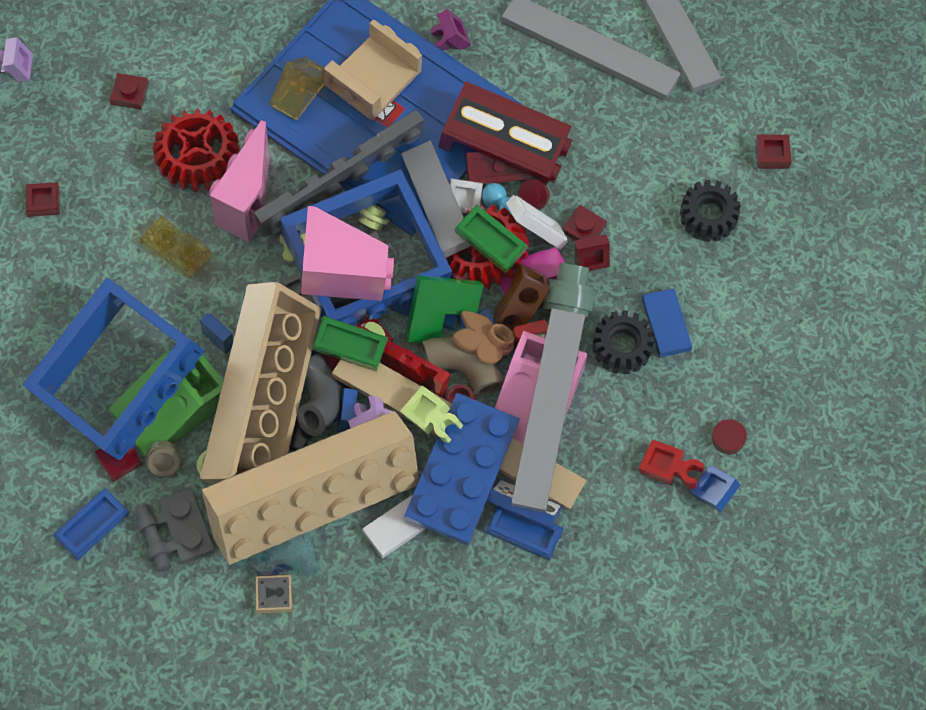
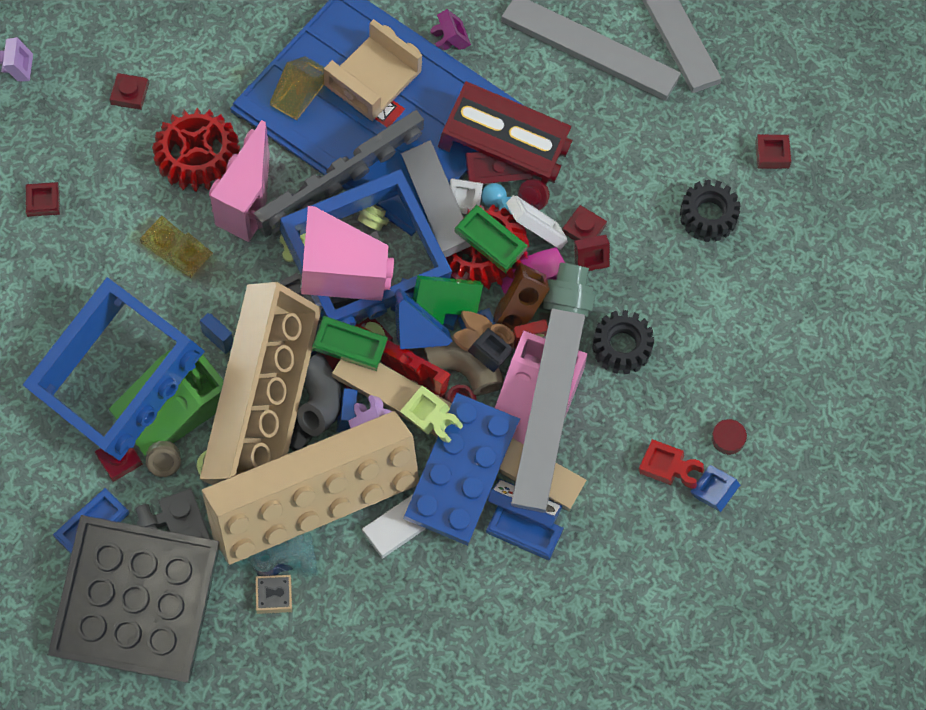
blue tile [642,288,692,358] -> none
none -> black plate [47,515,220,683]
none -> blue slope [395,288,453,349]
none -> black tile [468,328,514,373]

